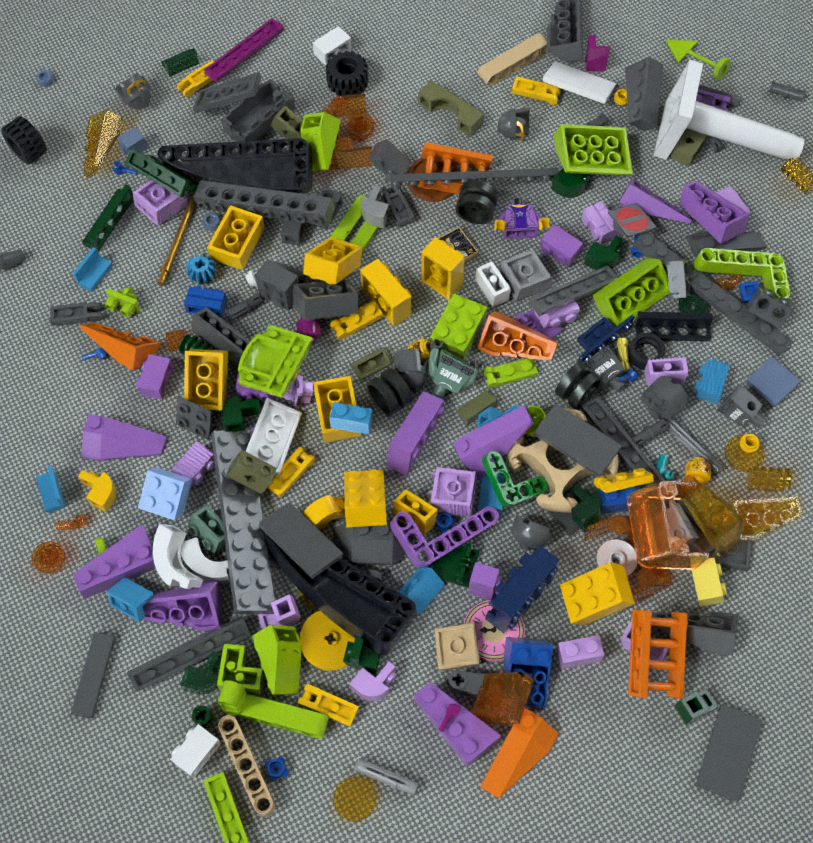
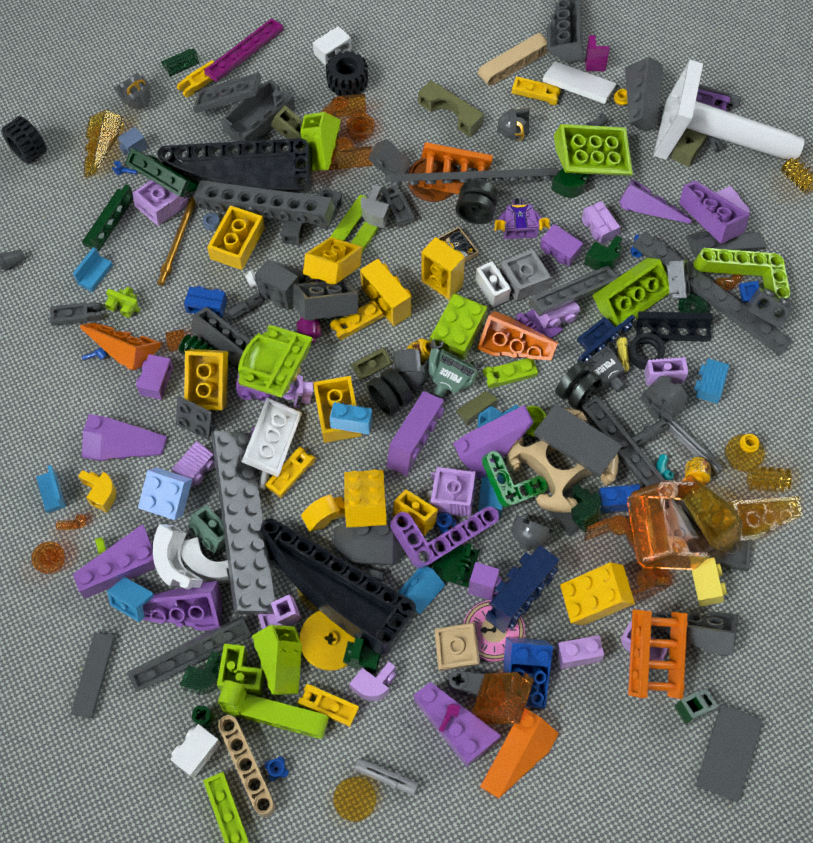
sand blue tile [36,70,54,87] -> none
dark azure gear [186,253,217,284] -> none
dark green brick [222,395,261,432] -> none
olive brick [227,450,277,494] -> none
dark grey tile [259,503,343,579] -> none
yellow plate [594,468,654,493] -> none
white dish [597,539,637,576] -> none
piece [608,203,657,237] -> none
blue hand [619,367,640,383] -> none
lime piece [665,40,731,81] -> none
dark grey torso [717,384,766,428] -> none
sand blue tile [746,357,801,407] -> none
dark grey pin [769,81,806,102] -> none

